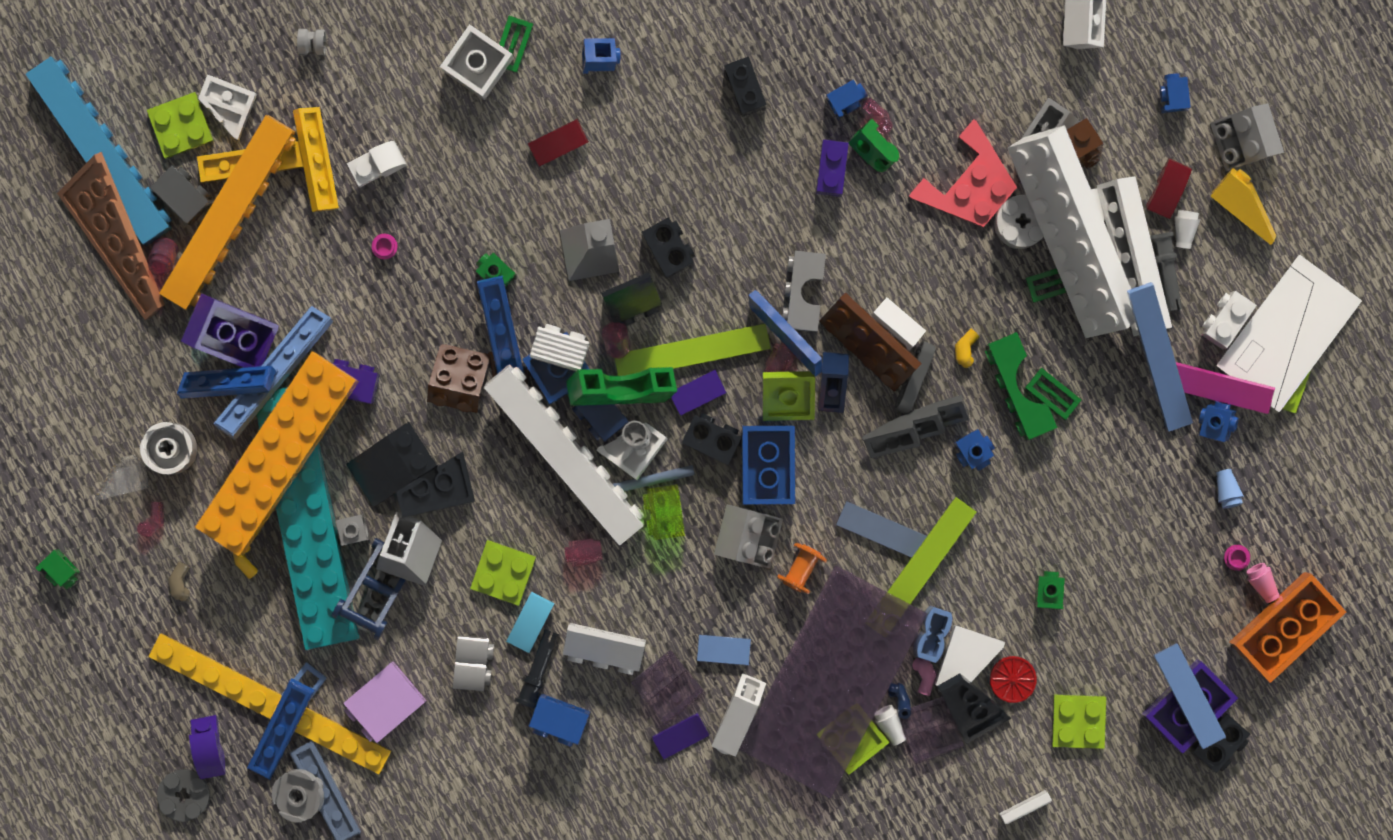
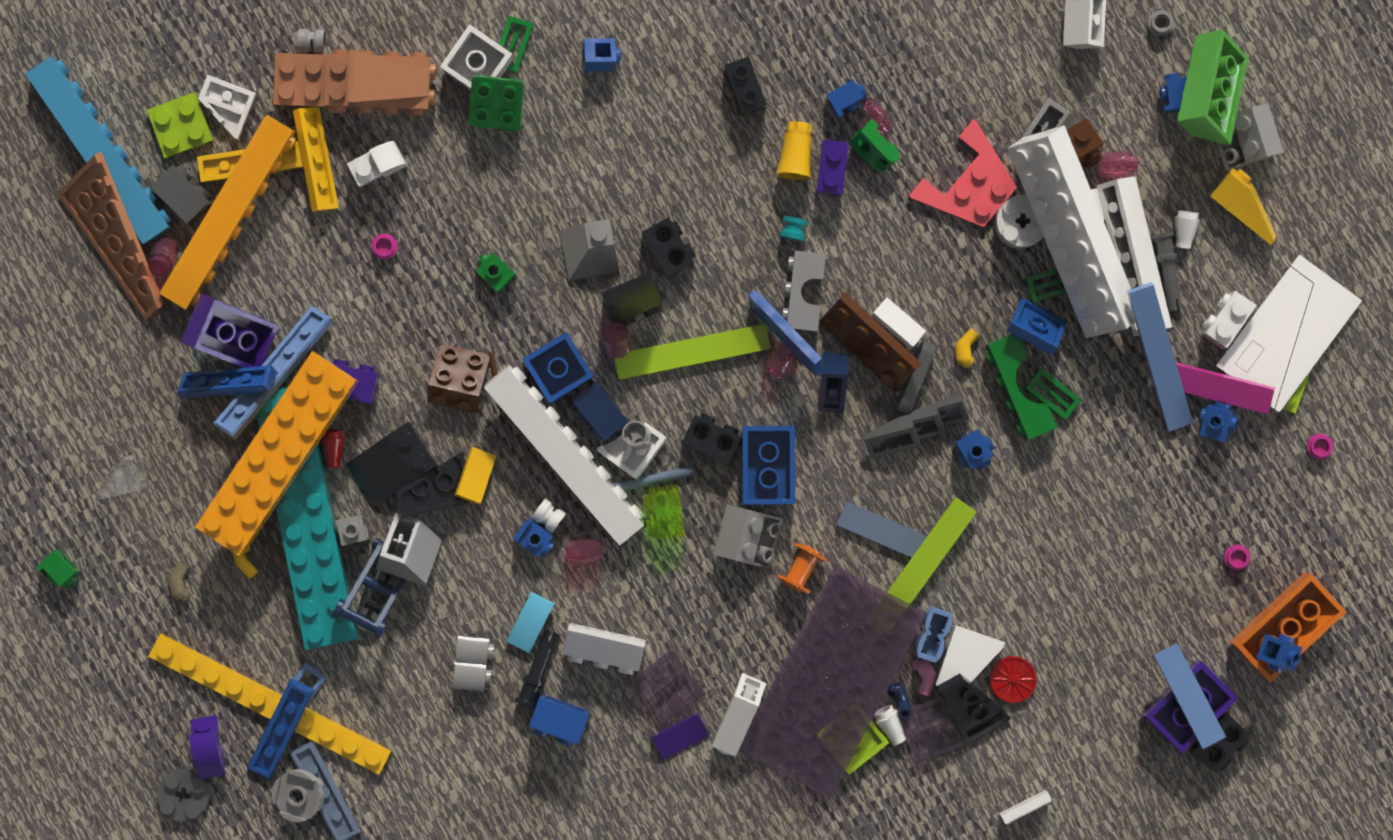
clear pink arm [137,502,164,537] -> none
white brick [140,422,197,475] -> none
lavender brick [343,661,427,743] -> none
lime plate [470,540,536,606] -> none
blue tile [477,276,524,374] -> none
dark red slope [528,119,589,167] -> none
white brick [530,324,590,371] -> none
green arch [566,367,677,406] -> none
dark purple tile [671,370,727,416] -> none
medium blue tile [697,635,751,665] -> none
lime plate [762,371,815,421] -> none
green brick [1035,571,1065,609] -> none
lime plate [1052,694,1106,749] -> none
dark red slope [1146,158,1192,219] -> none
light blue cone [1216,469,1244,509] -> none
bright pink cone [1246,563,1280,603] -> none
none -> nougat wedge [273,49,436,116]
none -> red cone [320,429,345,468]
none -> yellow tile [455,447,496,505]
none -> green bracket [468,75,524,131]
none -> blue brick [513,518,555,557]
none -> white wheel [531,498,566,534]
none -> yellow plant [775,121,812,181]
none -> teal wheel [779,216,808,242]
none -> blue plate [1007,297,1067,355]
none -> clear pink brick [1100,151,1139,178]
none -> light grey plate [1148,10,1174,36]
none -> bright green slope [1177,30,1249,145]
none -> blue brick [1257,634,1303,673]
none -> dark pink plate [1307,434,1333,460]

